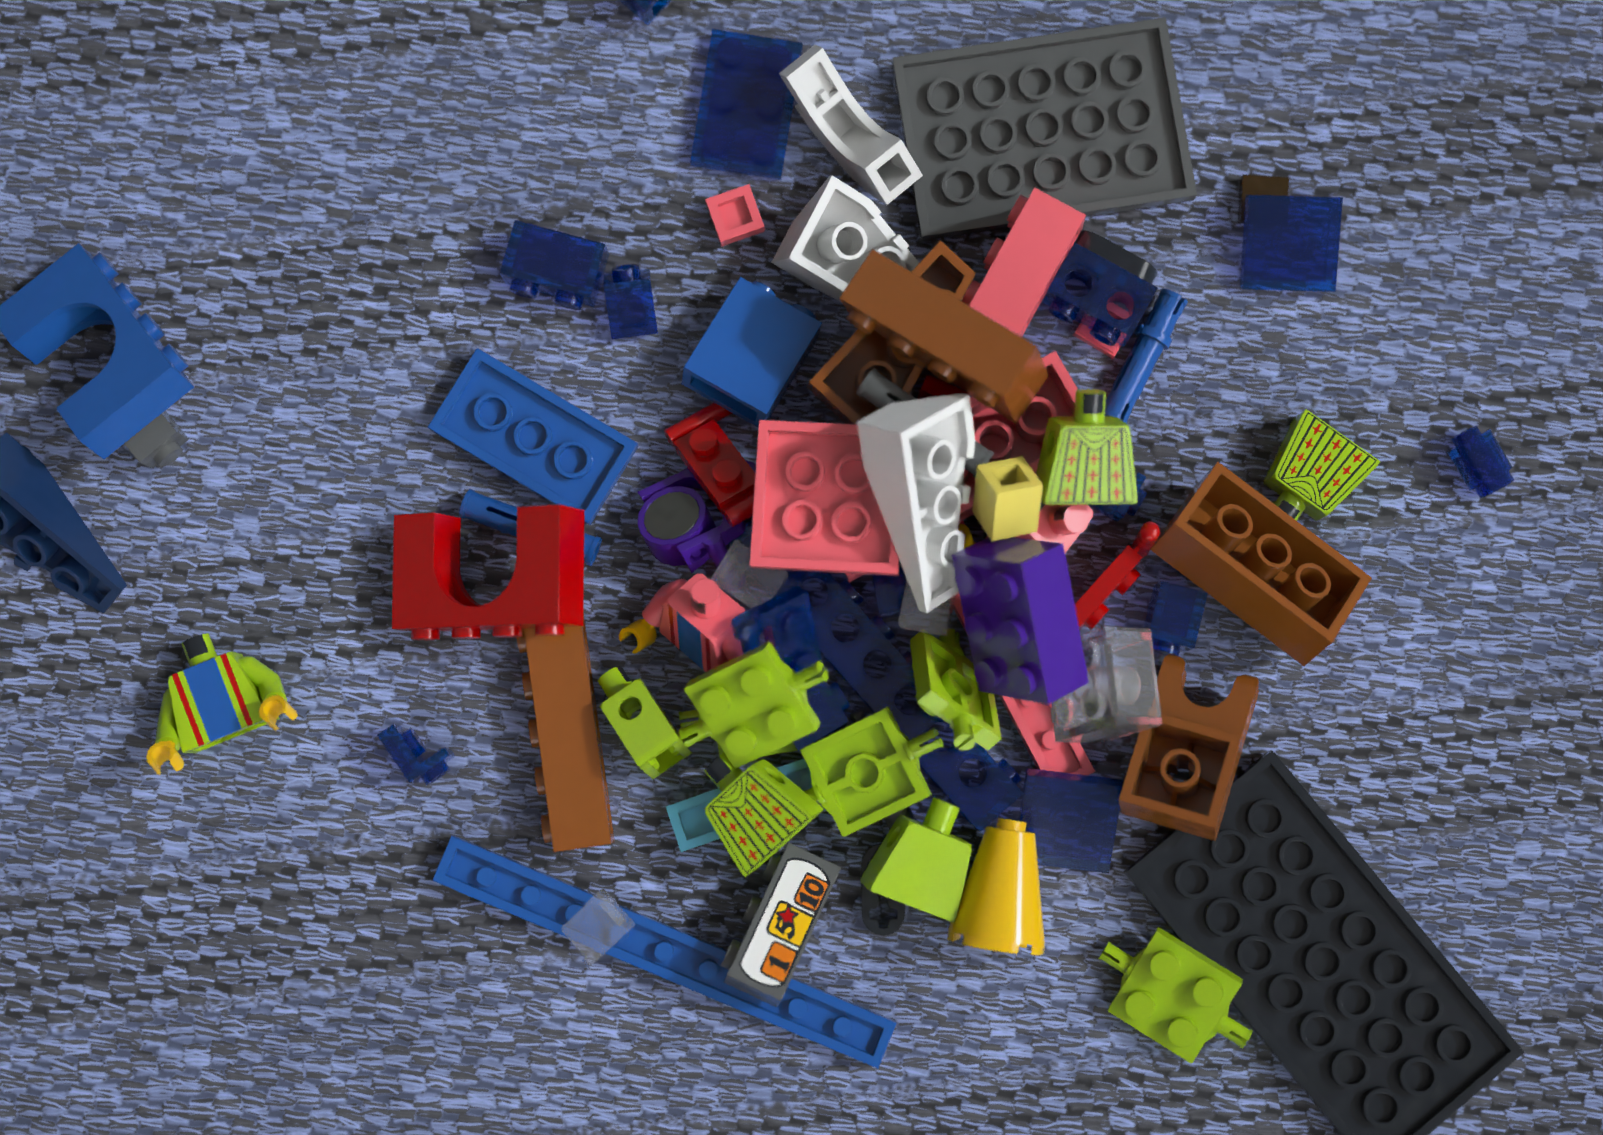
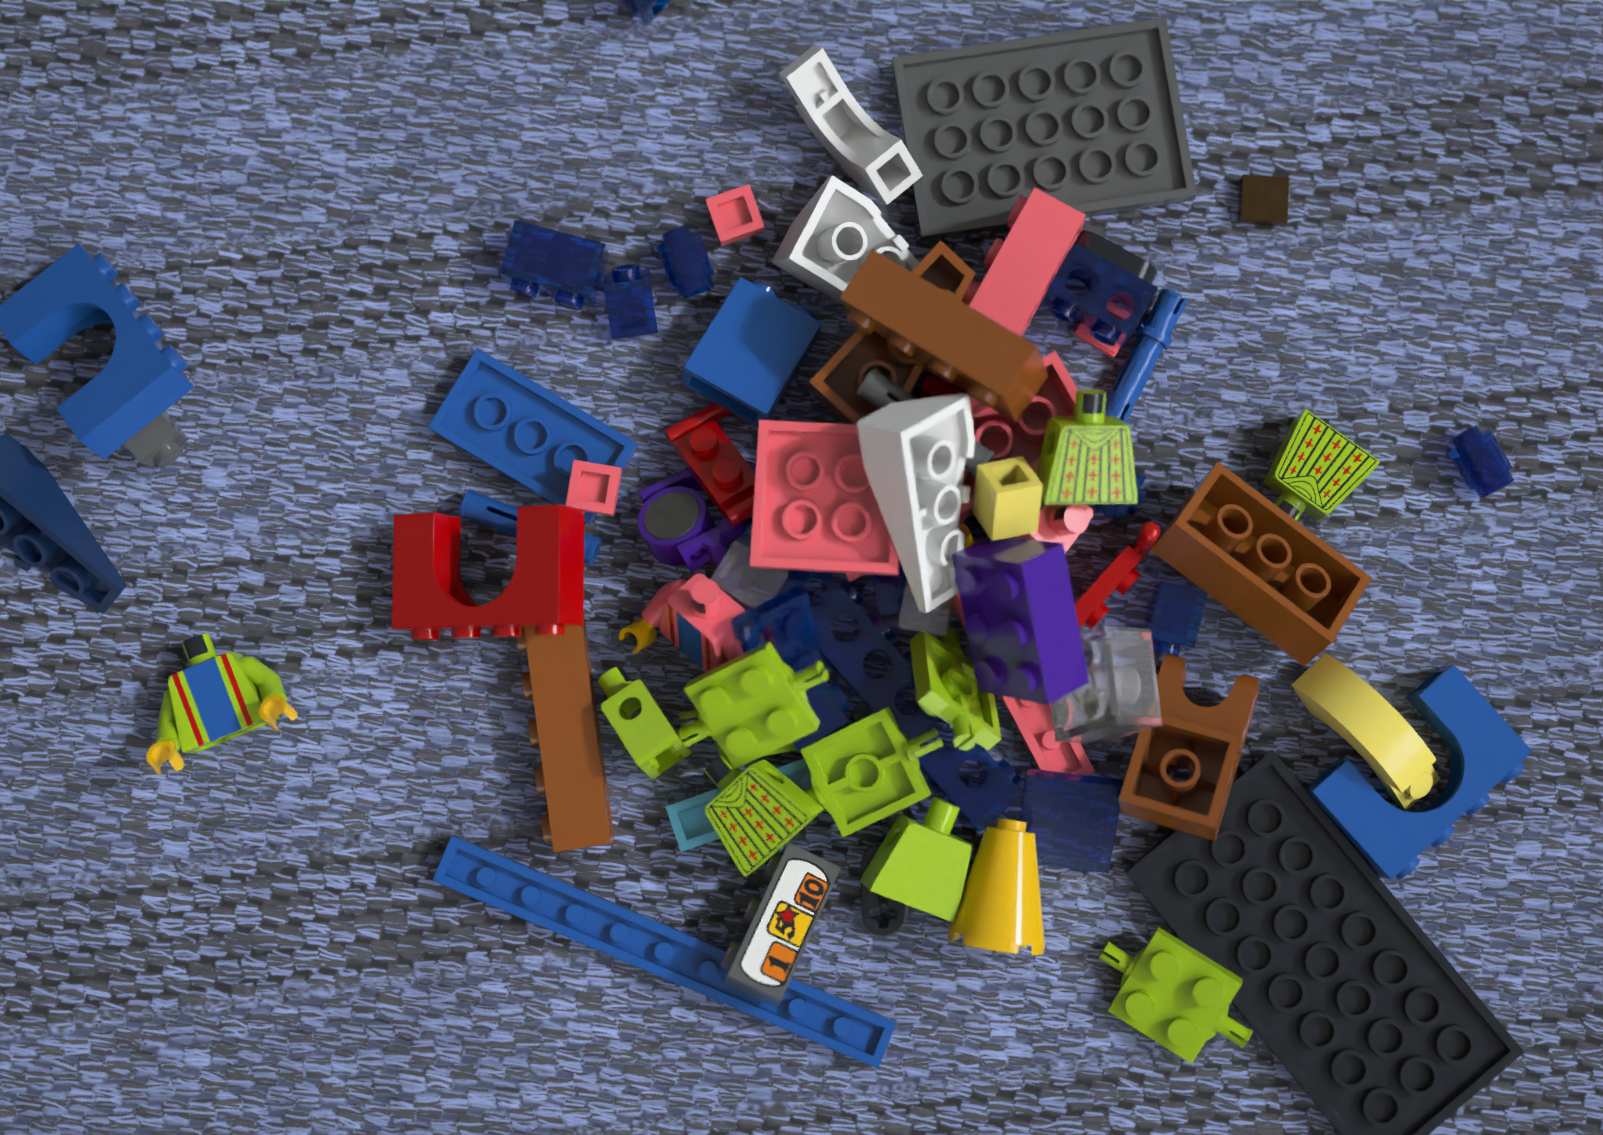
clear blue bracket [377,724,456,786] -> none
clear panel [562,888,636,968] -> none
clear blue plate [690,29,803,180] -> none
clear blue tile [1240,194,1343,292] -> none
none -> coral plate [565,460,622,517]
none -> clear blue brick [656,226,715,299]
none -> light yellow arch [1292,653,1440,811]
none -> blue arch [1305,664,1533,880]

